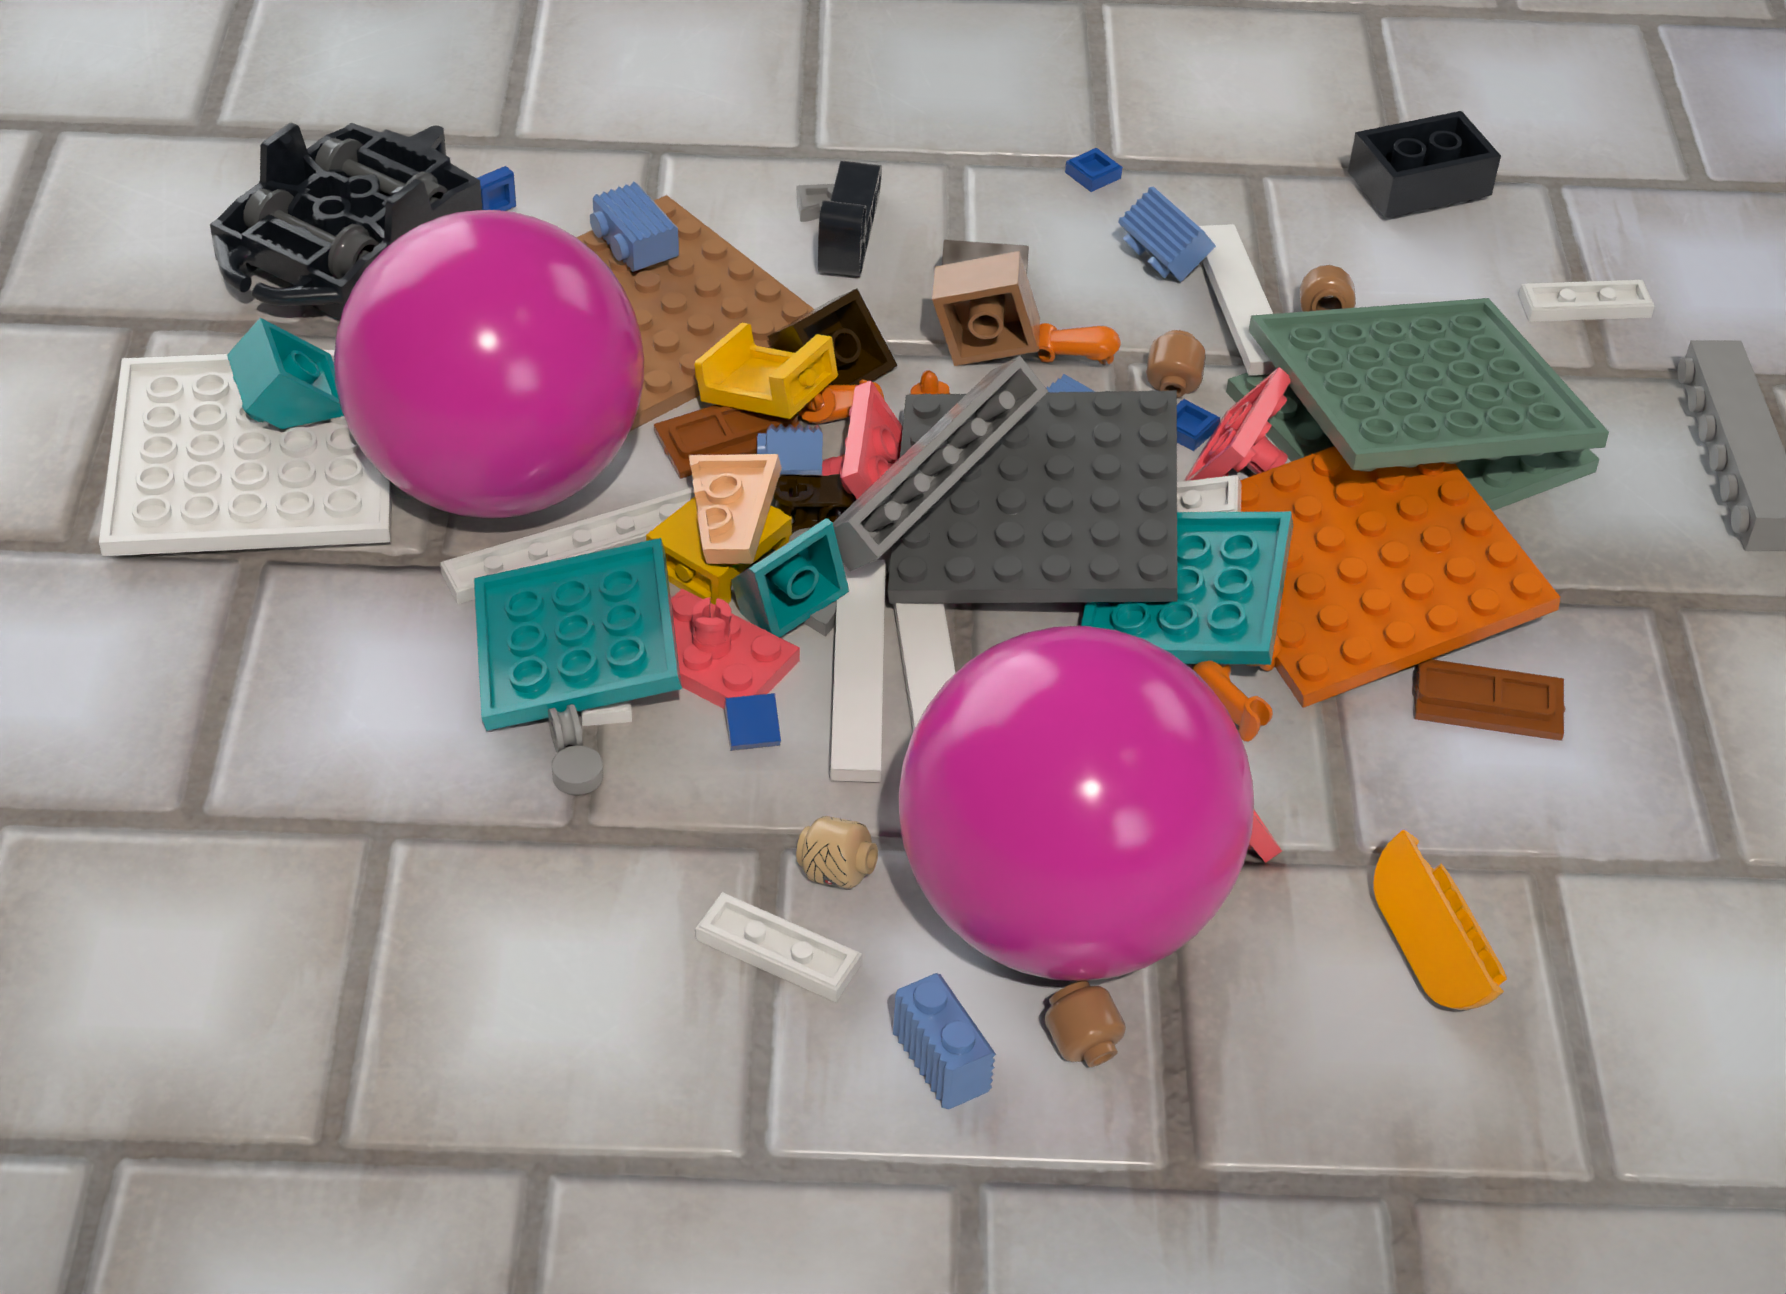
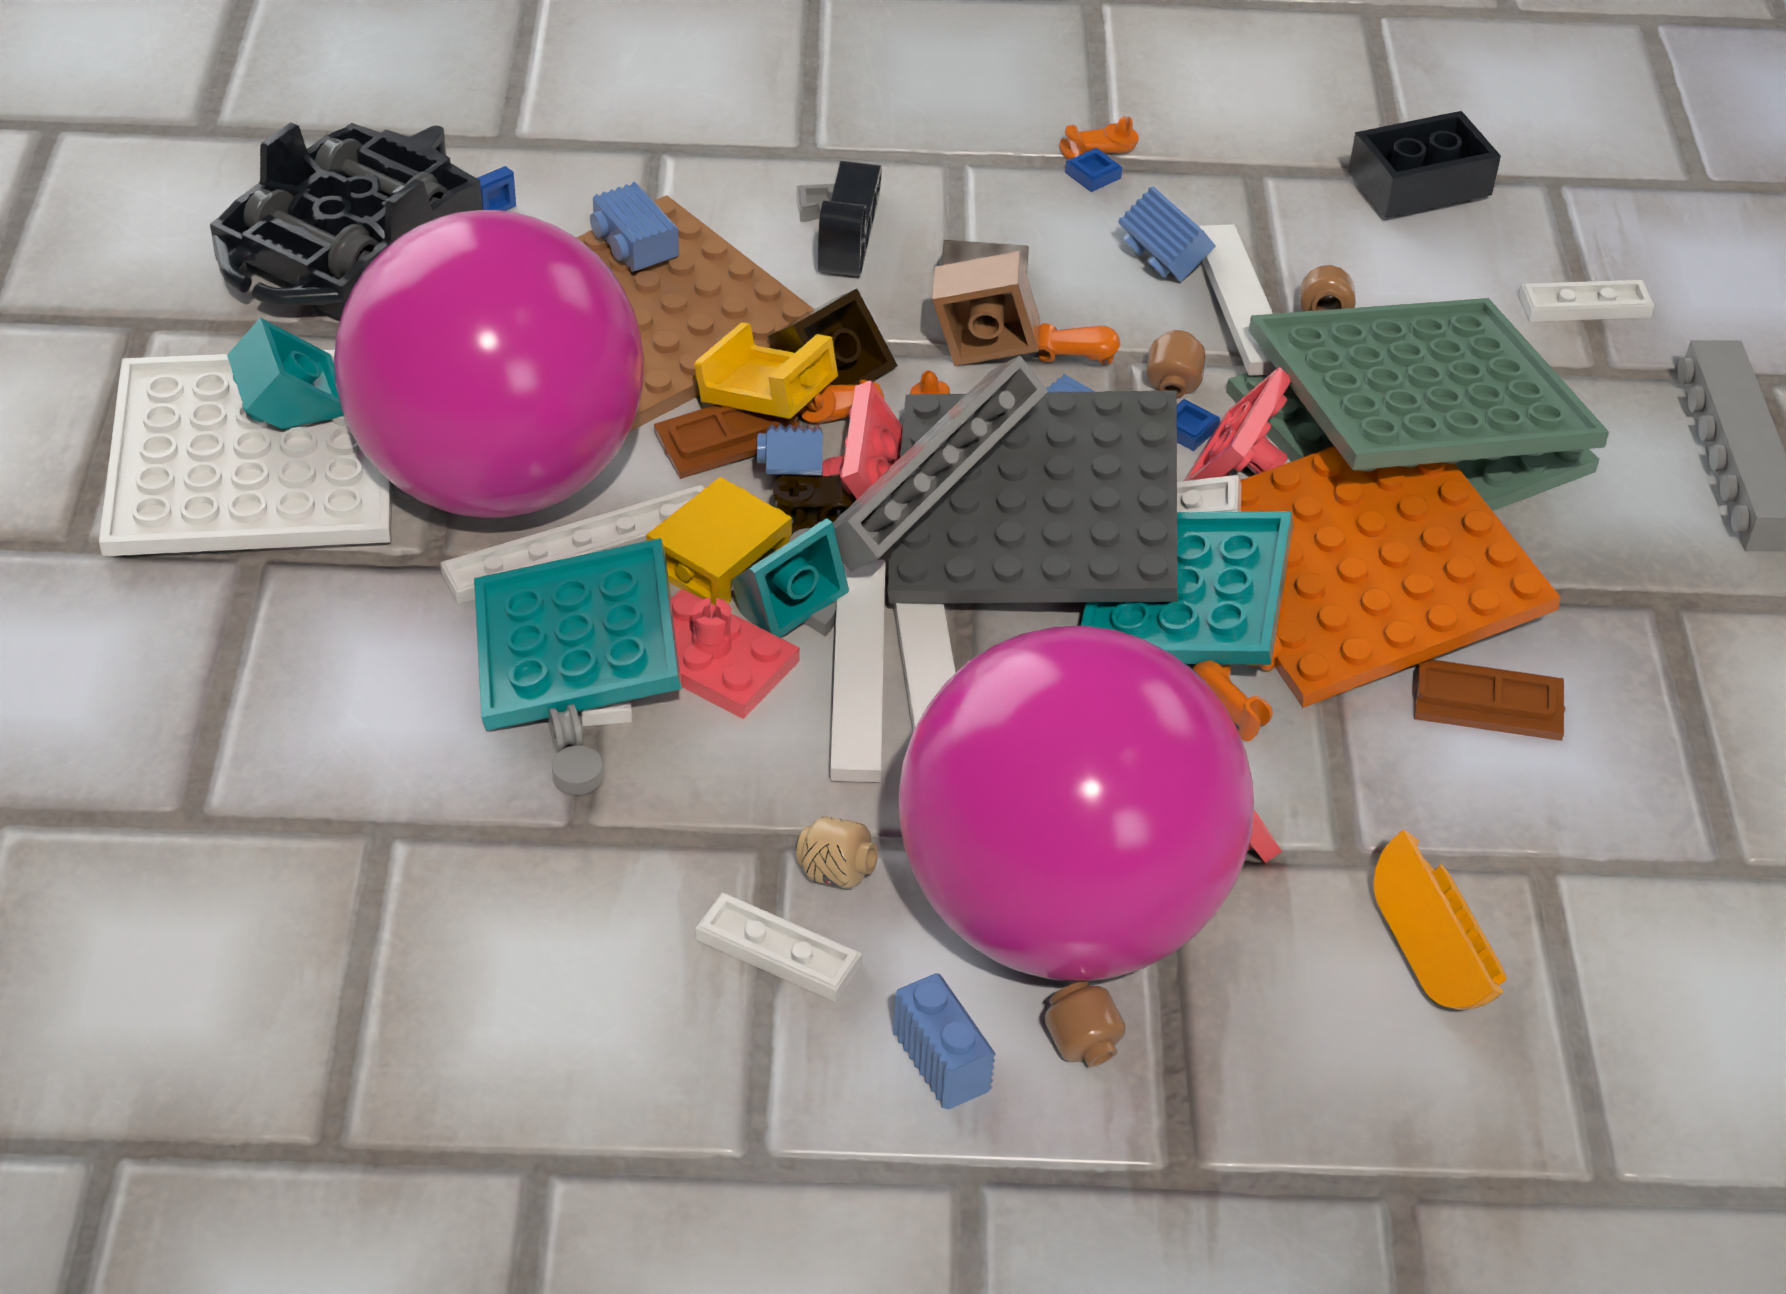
light nougat wing [689,454,782,564] -> none
blue tile [724,693,781,751] -> none
none -> orange piece [1059,116,1139,160]

